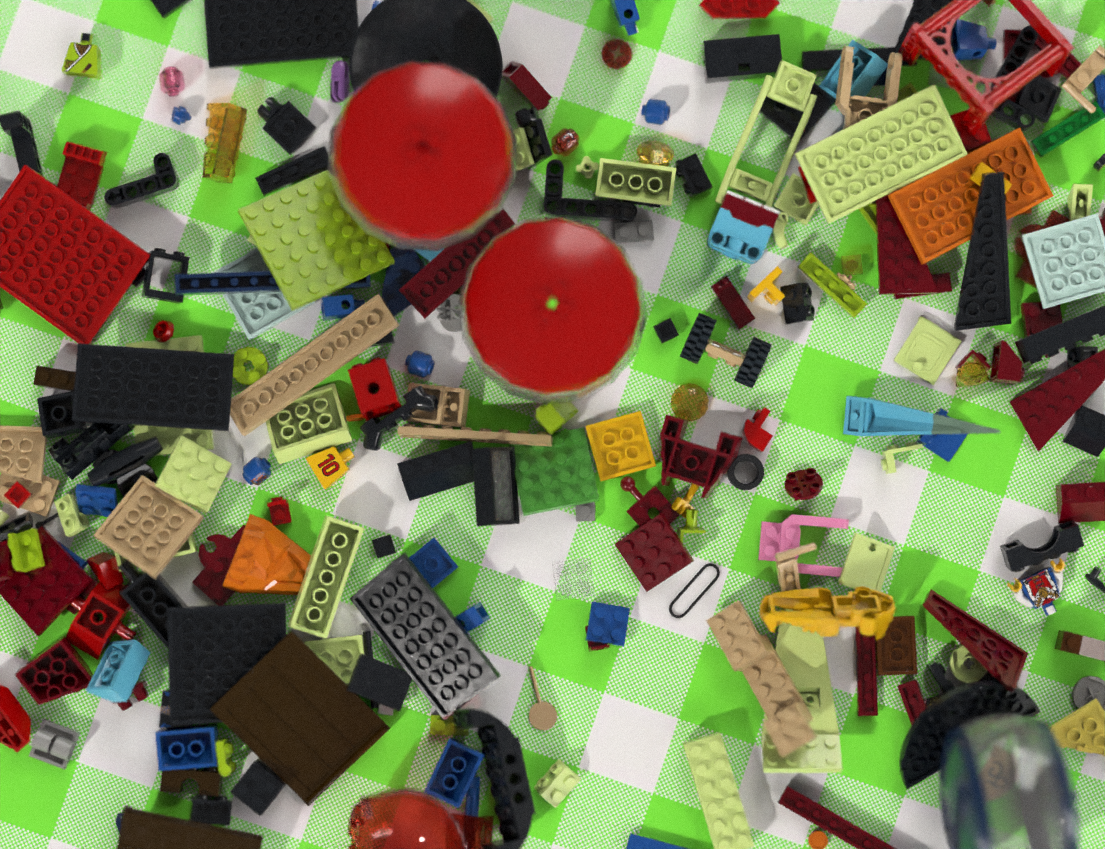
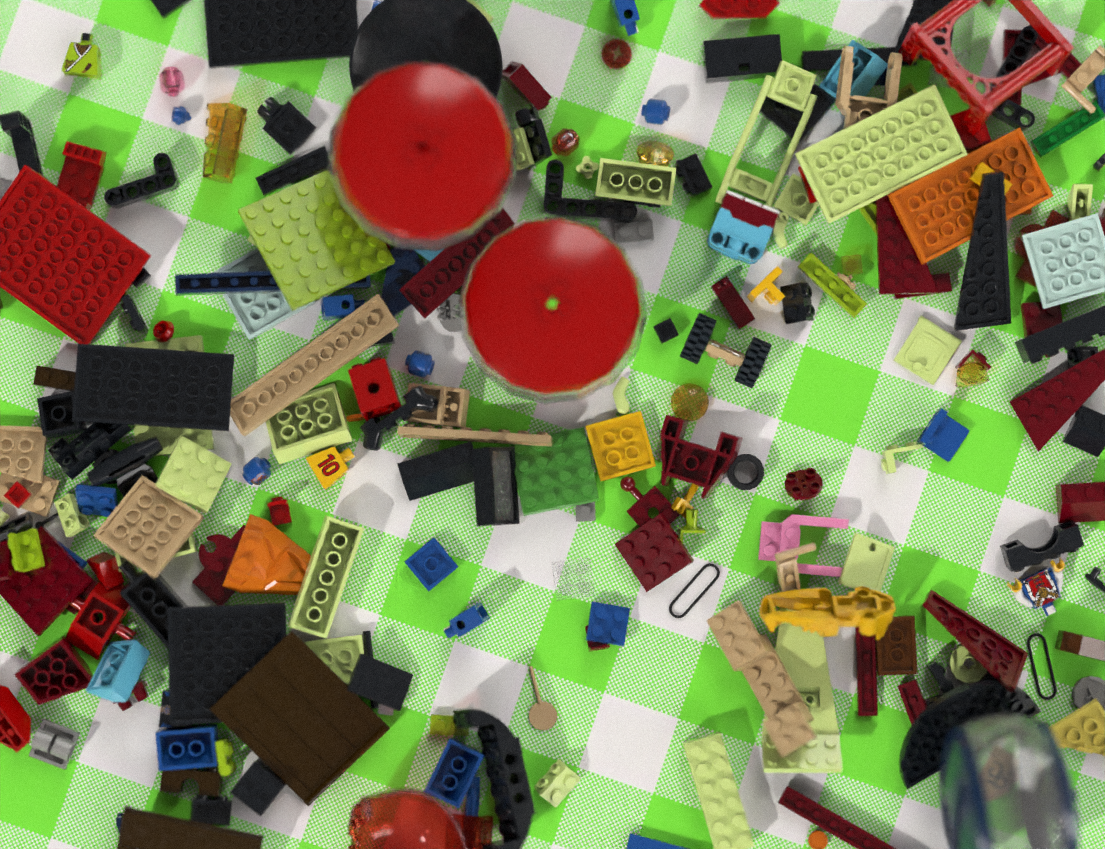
black window [142,248,190,304] -> none
lime plate [233,347,269,386] -> none
medium lavender arm [330,61,350,103] -> none
black plate [349,553,501,720] -> none
black plate [372,534,396,559] -> none
lime wedge [535,395,579,435] -> none
red brick [743,407,773,452] -> none
medium azure plate [843,395,1001,436] -> none
blue torso [952,19,997,60] -> none
dark red slope [990,340,1025,385] -> none
black plate [1015,75,1061,123] -> none
none -> black plate [121,294,148,333]
none -> yellowish green arm [613,377,630,414]
none -> black piece [1027,633,1057,700]

